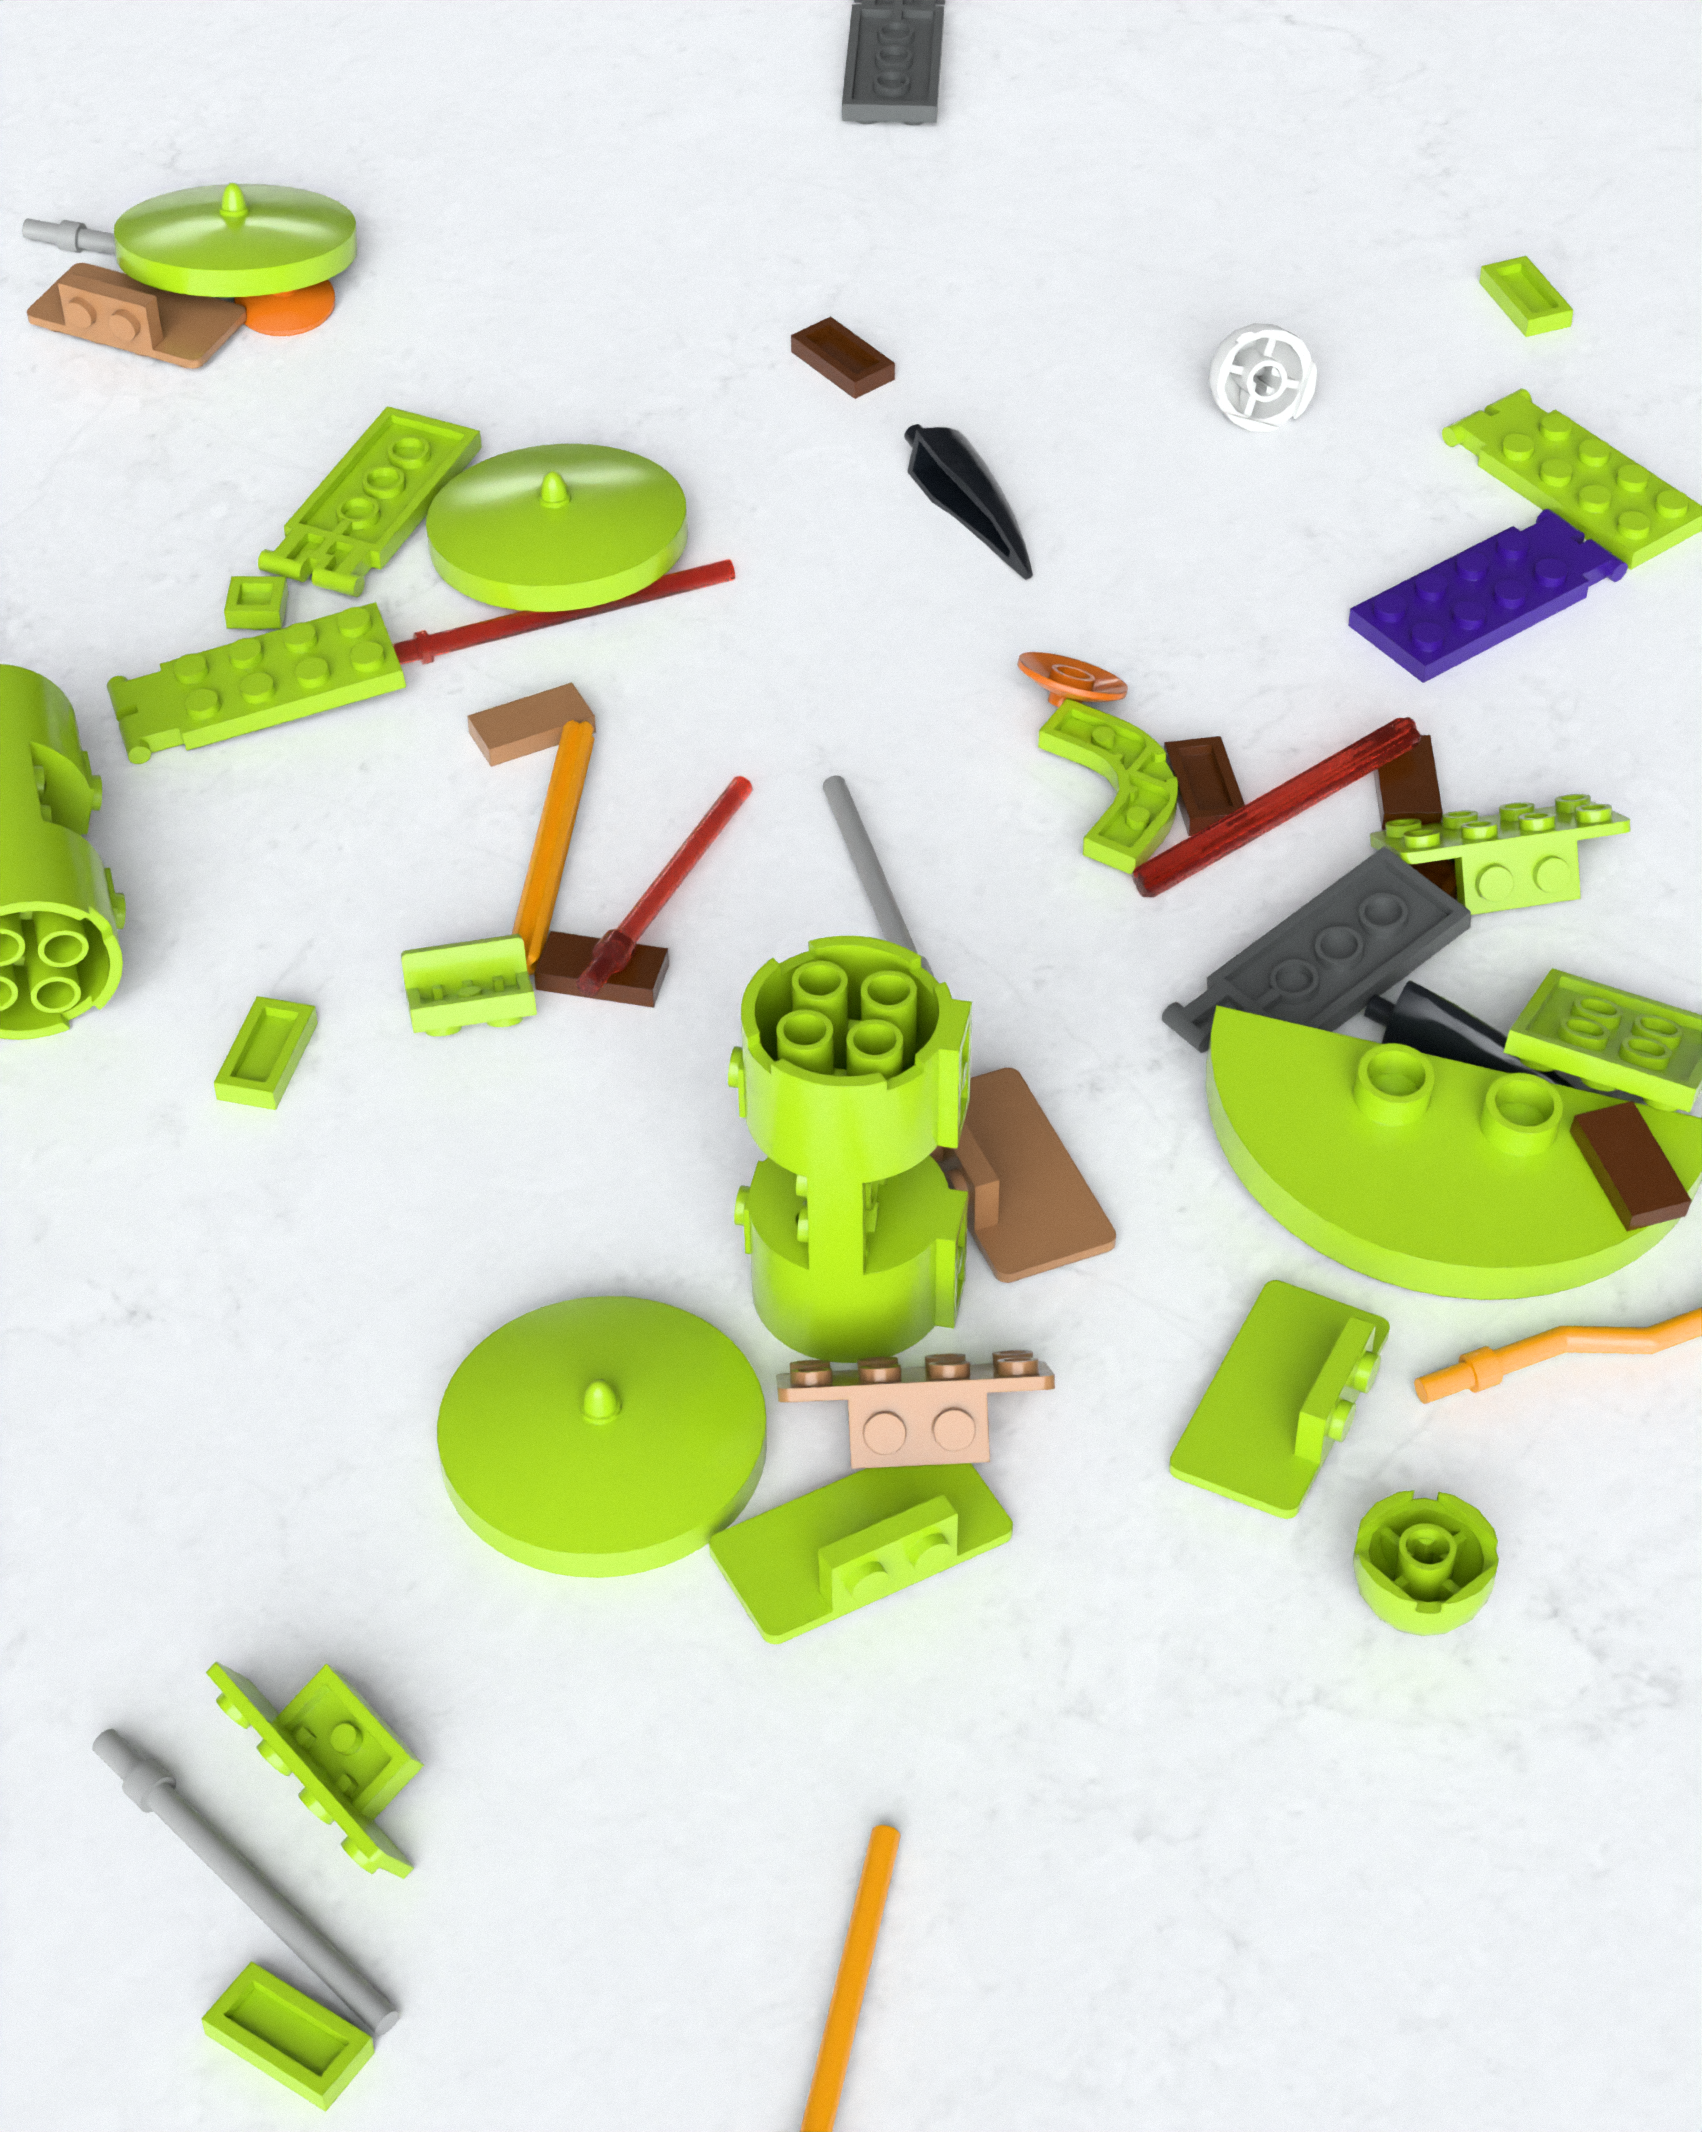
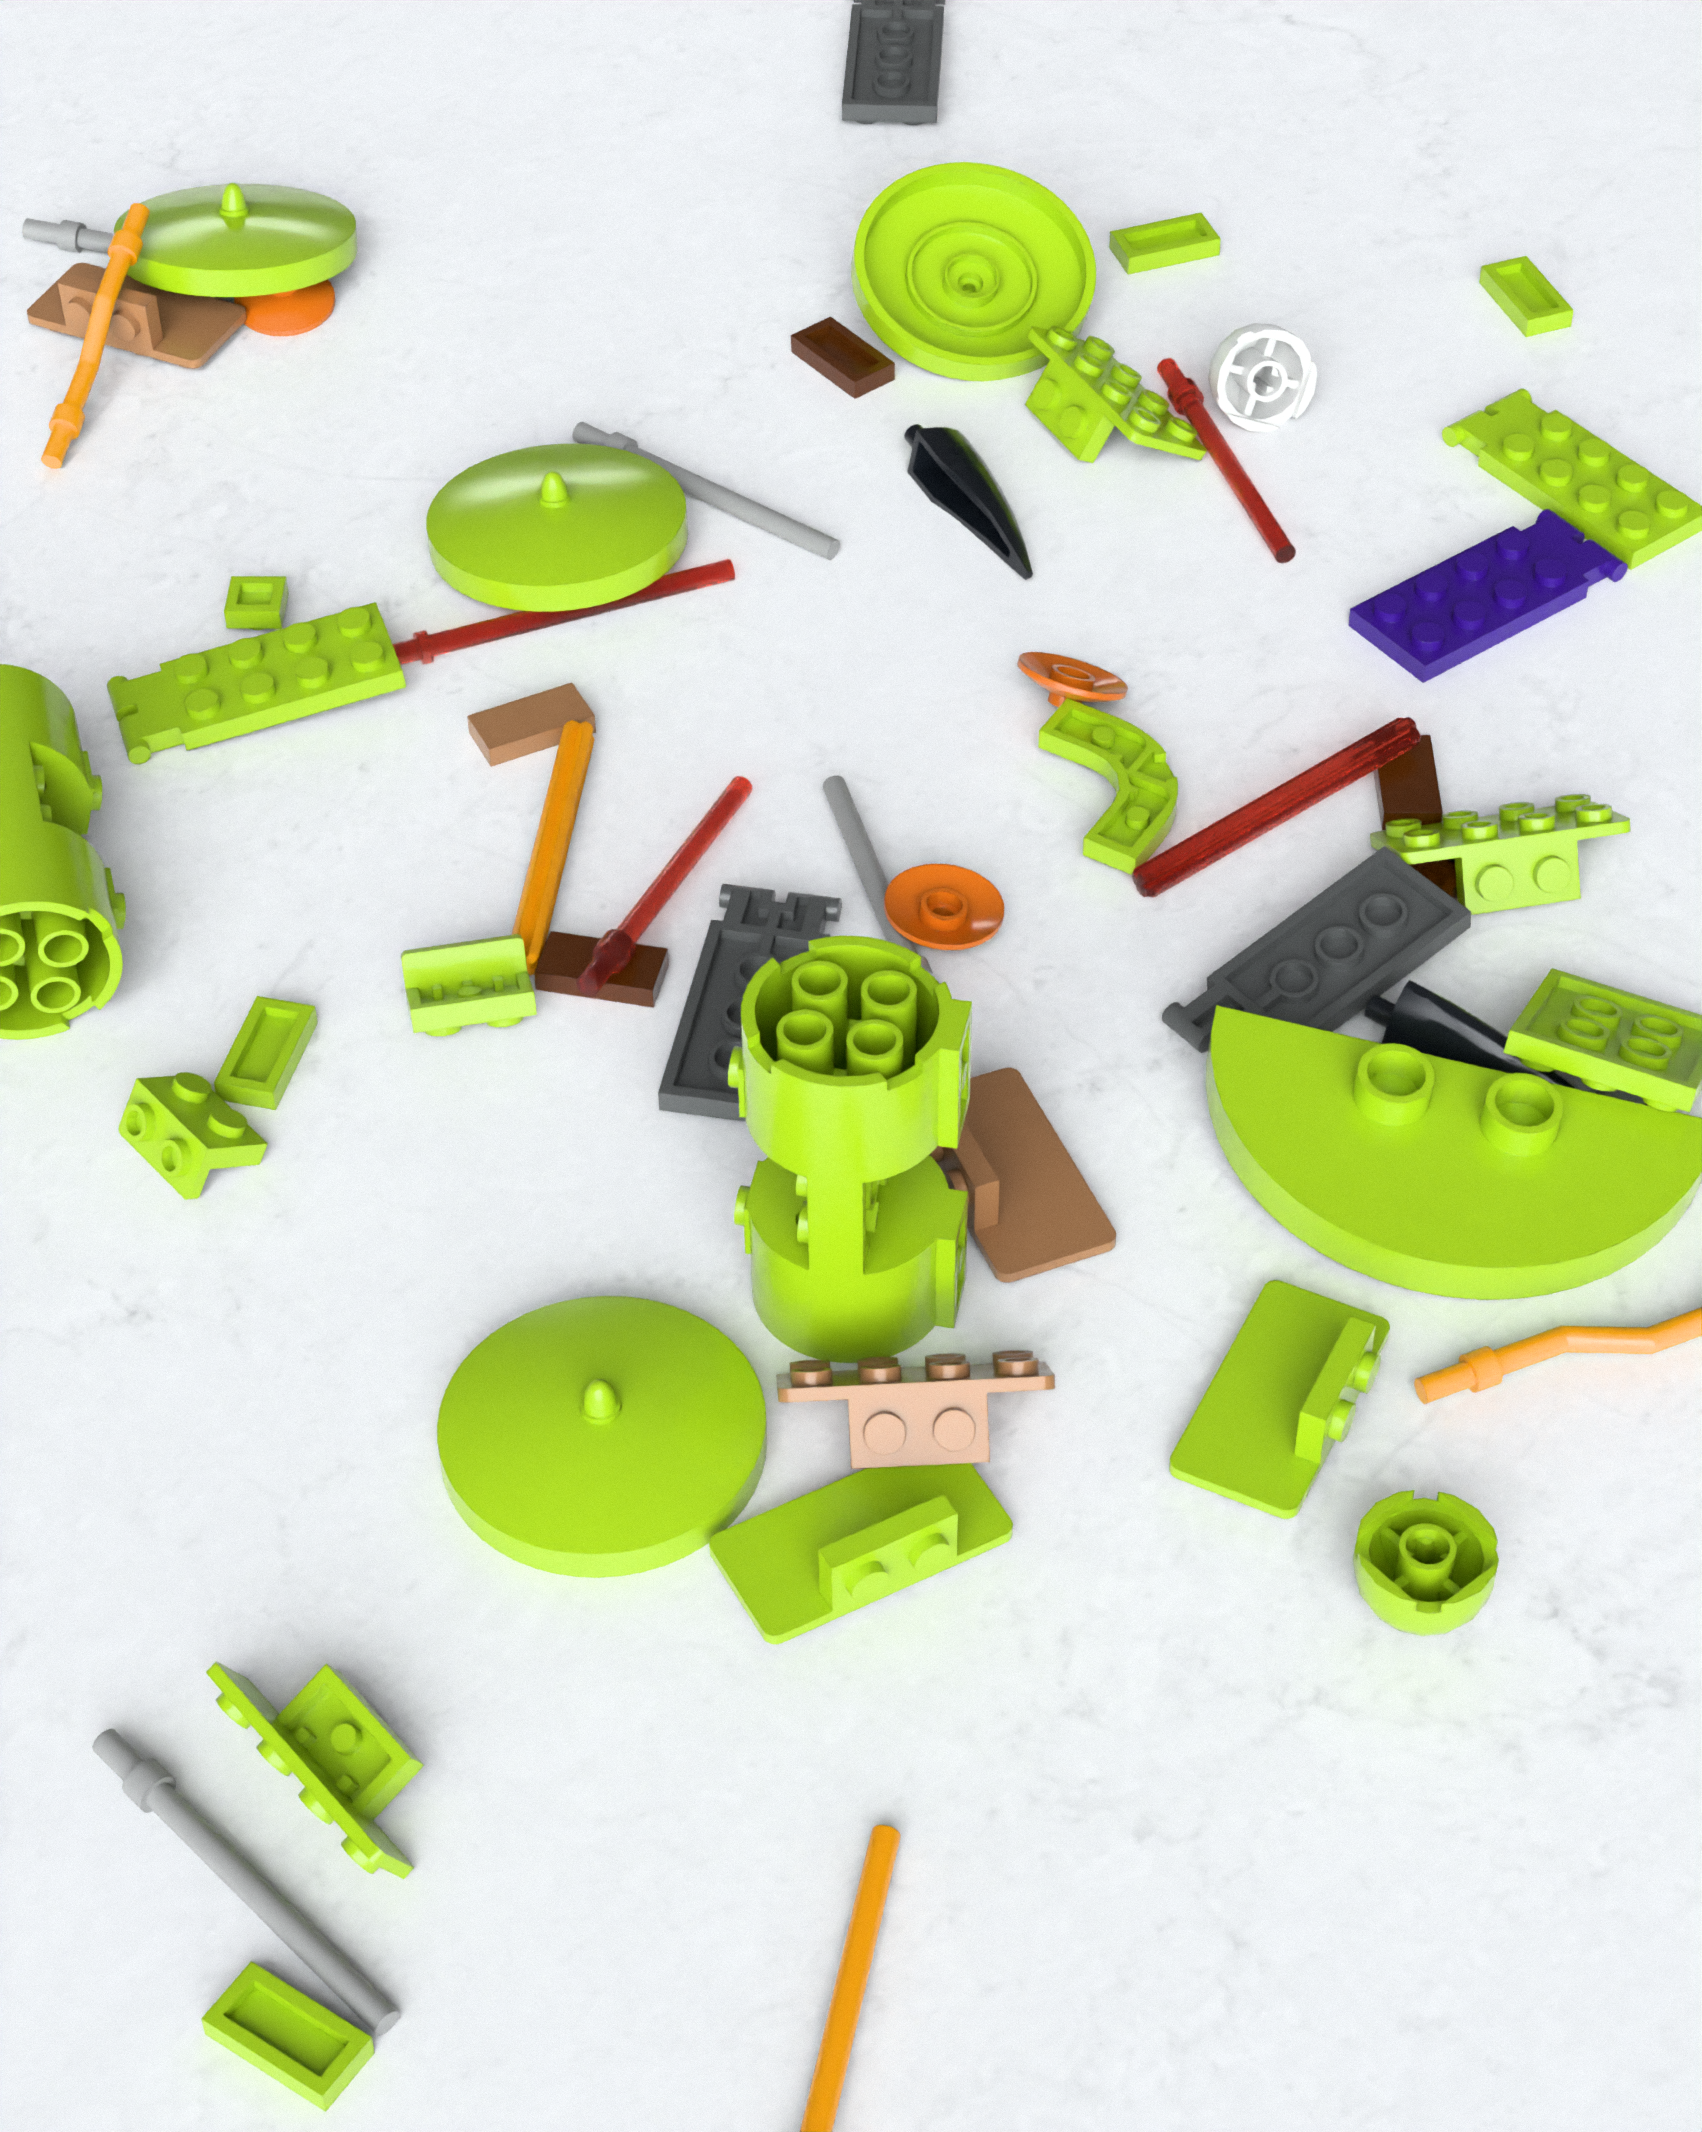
lime hinge [258,406,482,597] -> none
reddish brown tile [1164,736,1247,836] -> none
reddish brown tile [1570,1101,1692,1232] -> none
none -> light orange bar [41,203,150,469]
none -> lime bracket [118,1072,268,1200]
none -> light grey bar [572,422,840,560]
none -> dark grey hinge [658,884,842,1122]
none -> lime container [851,162,1096,382]
none -> orange dish [884,864,1004,950]
none -> lime bracket [1025,325,1207,463]
none -> lime tile [1109,212,1221,275]
none -> clear red bar [1157,358,1296,563]

